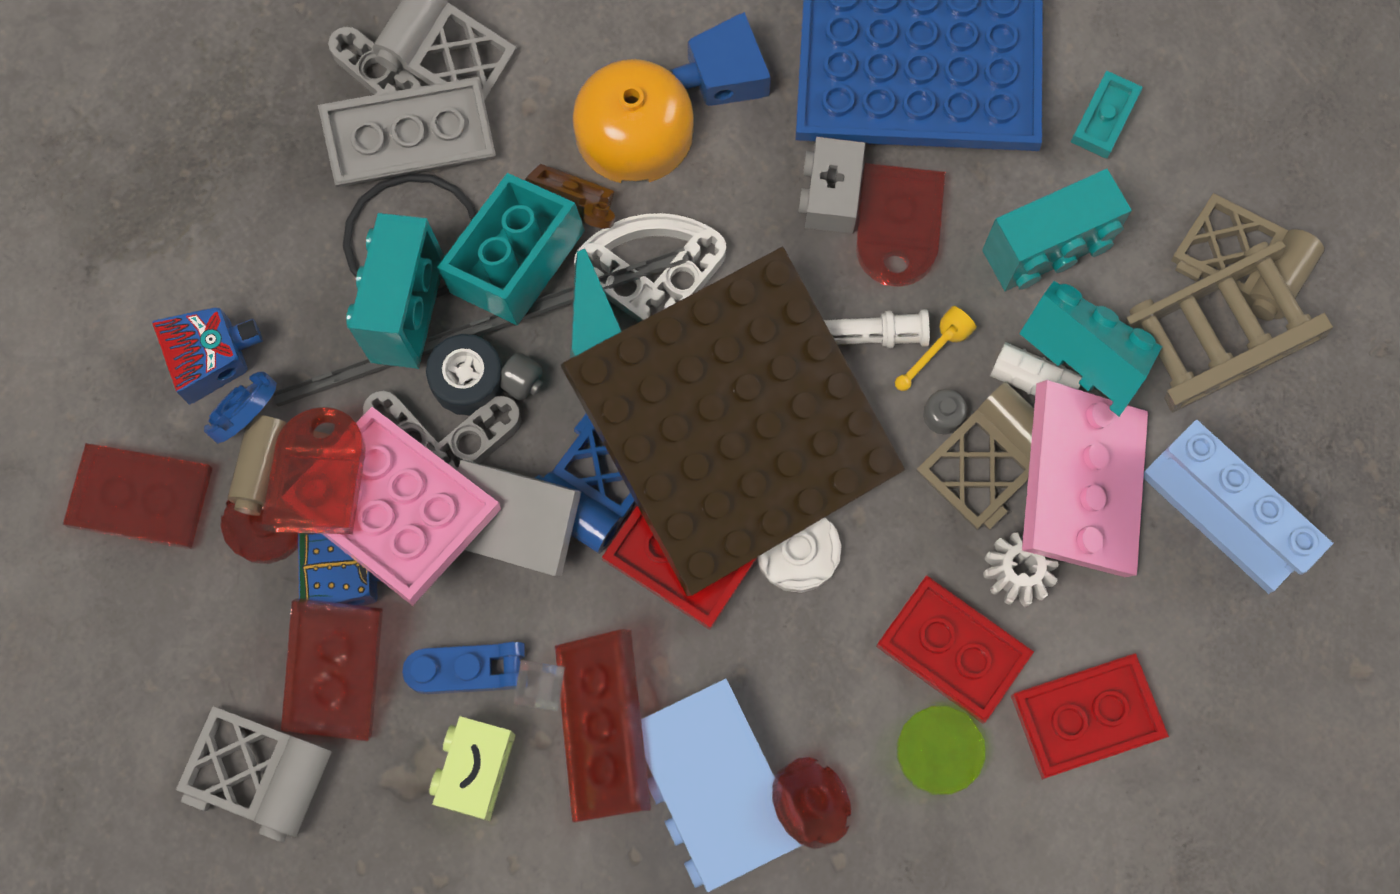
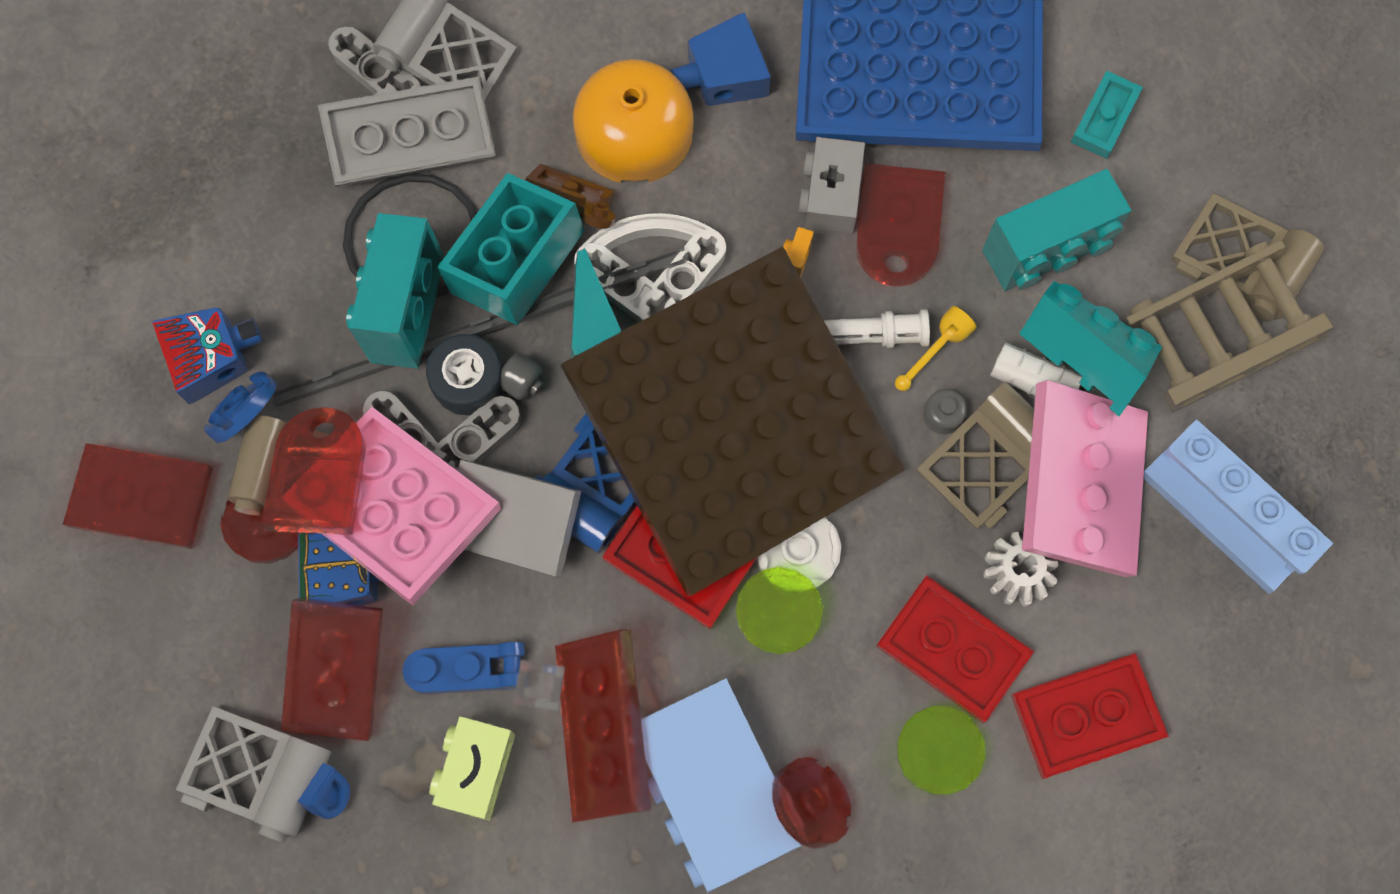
none -> blue tile [297,763,350,819]
none -> clear neon green tile [736,566,823,654]
none -> light orange plate [783,227,814,278]

